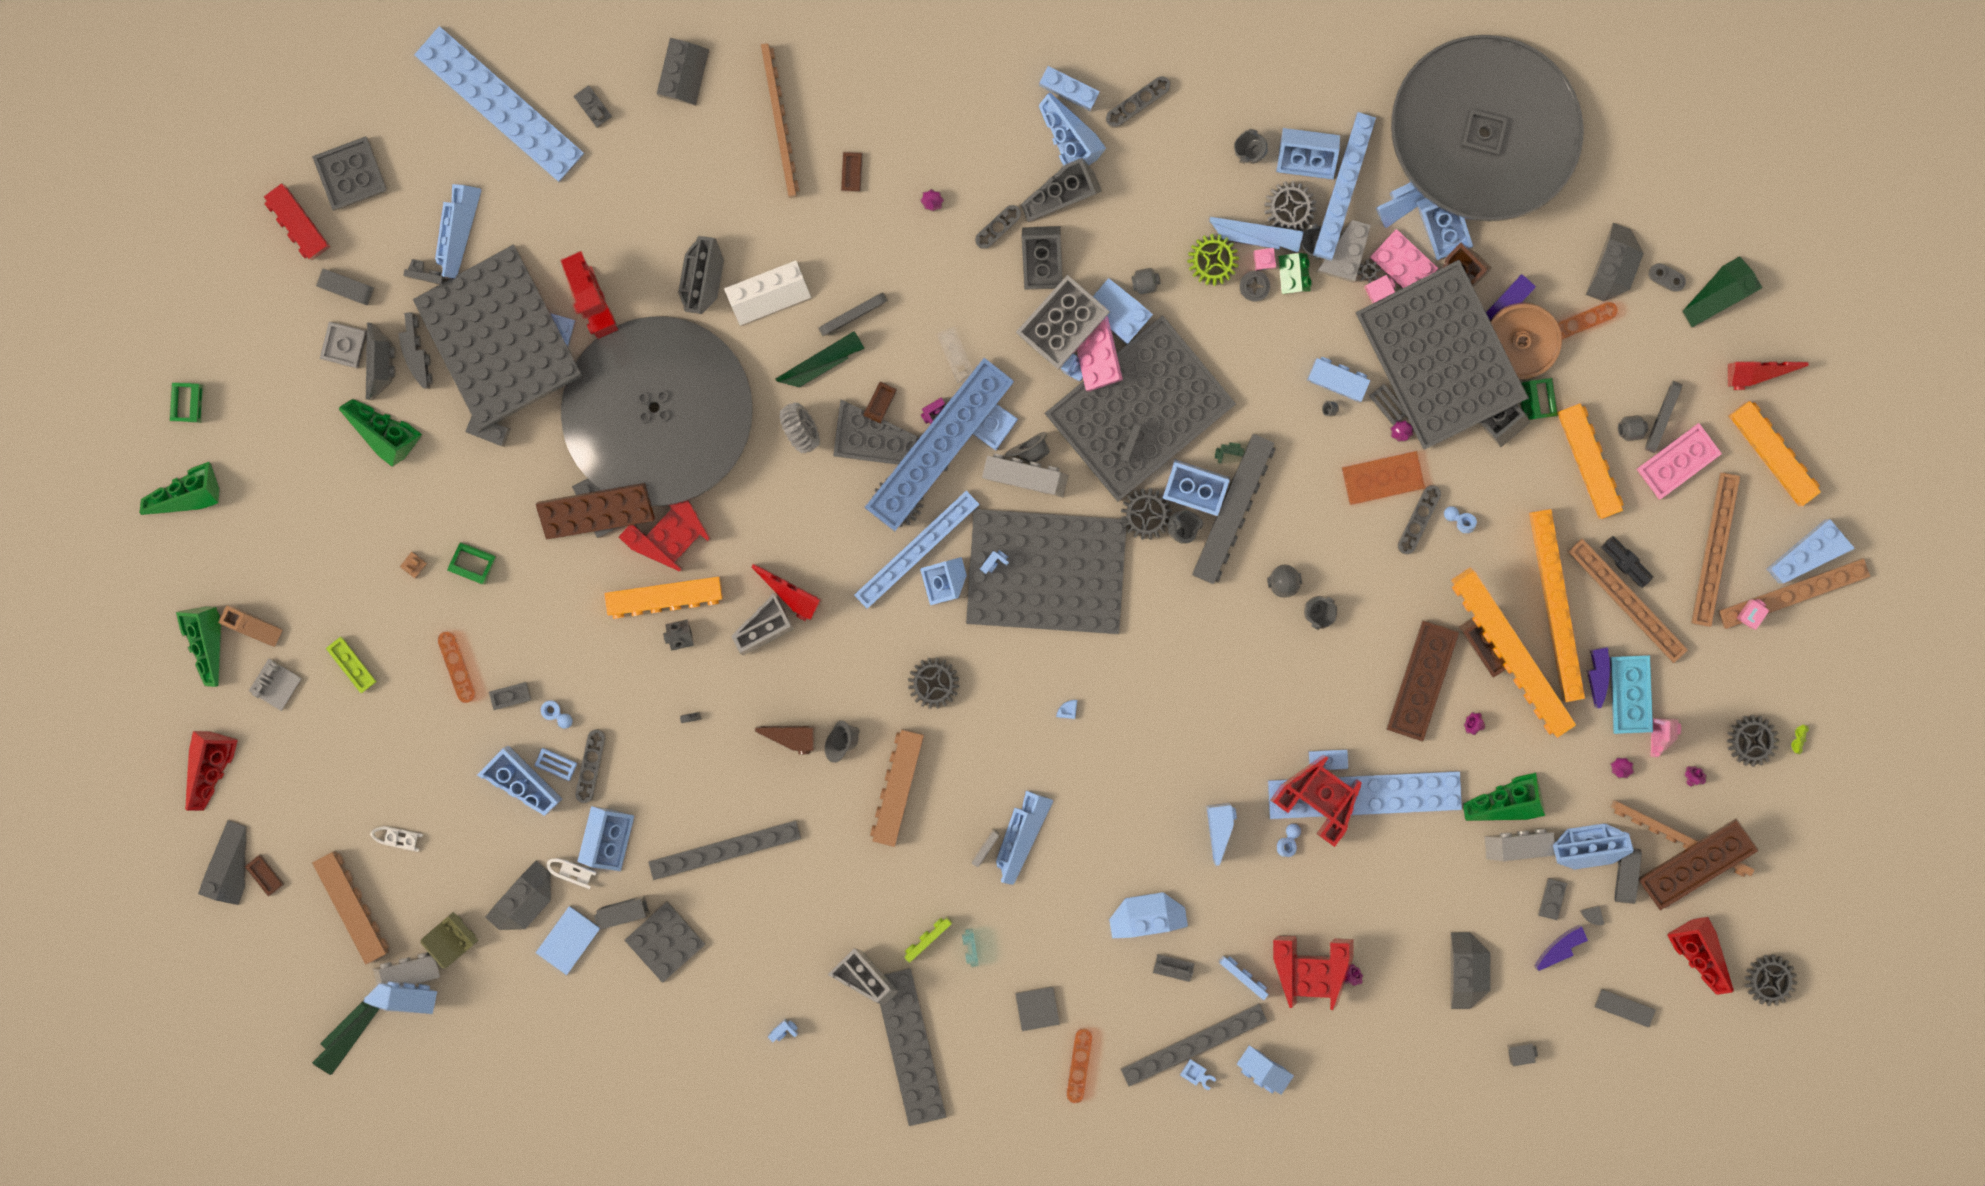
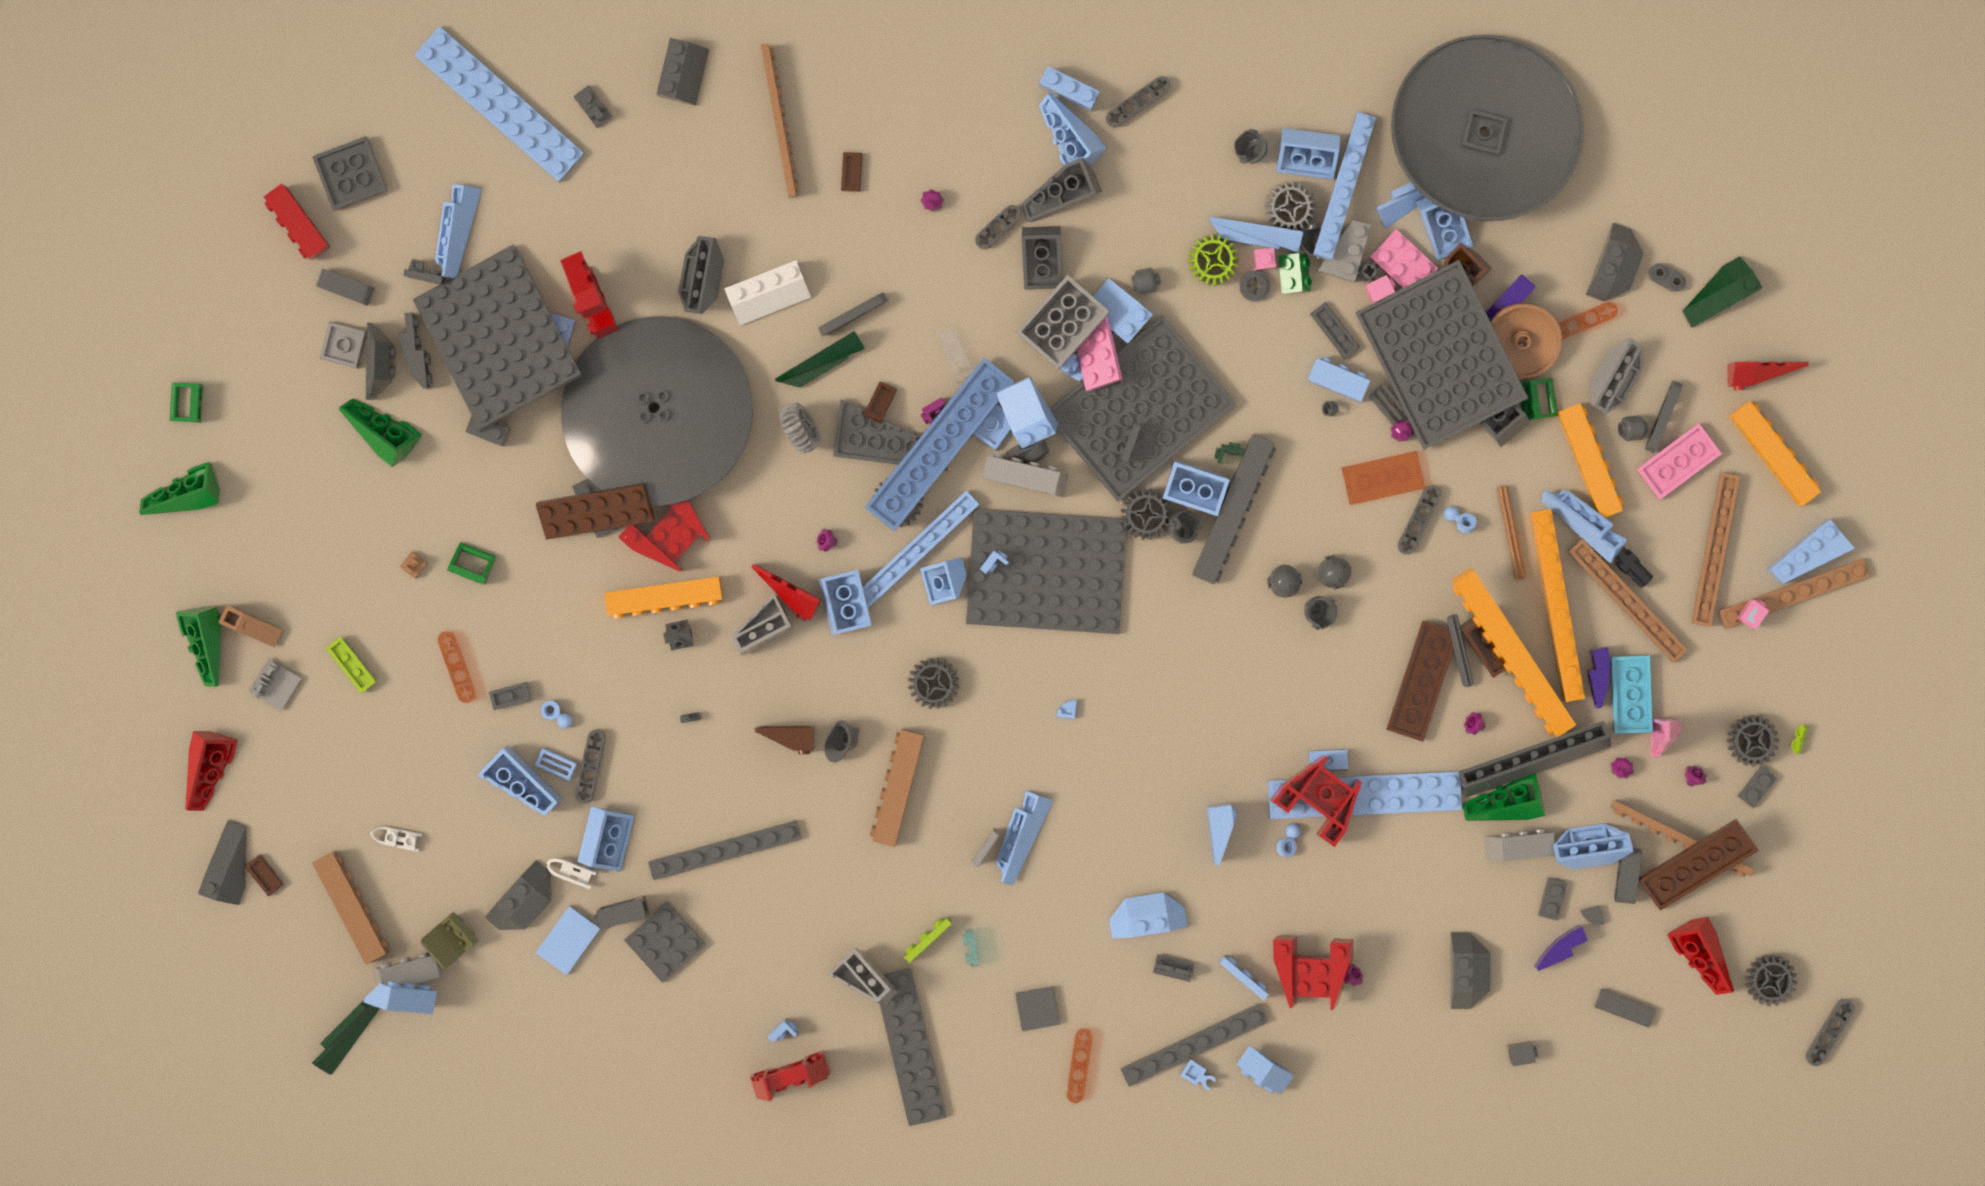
none -> red wedge [750,1050,831,1101]
none -> magenta piece [816,528,838,552]
none -> light blue slope [818,570,872,635]
none -> light blue slope [996,377,1058,449]
none -> dark grey tile [1310,302,1360,360]
none -> dark grey cap [1318,554,1352,590]
none -> dark grey axle [1447,614,1474,687]
none -> dark grey brick [1458,721,1611,798]
none -> medium nougat axle [1497,485,1526,580]
none -> light blue wedge [1541,490,1627,563]
none -> light grey wedge [1589,338,1643,414]
none -> dark grey plate [1737,766,1777,808]
none -> dark grey beam [1806,999,1855,1066]

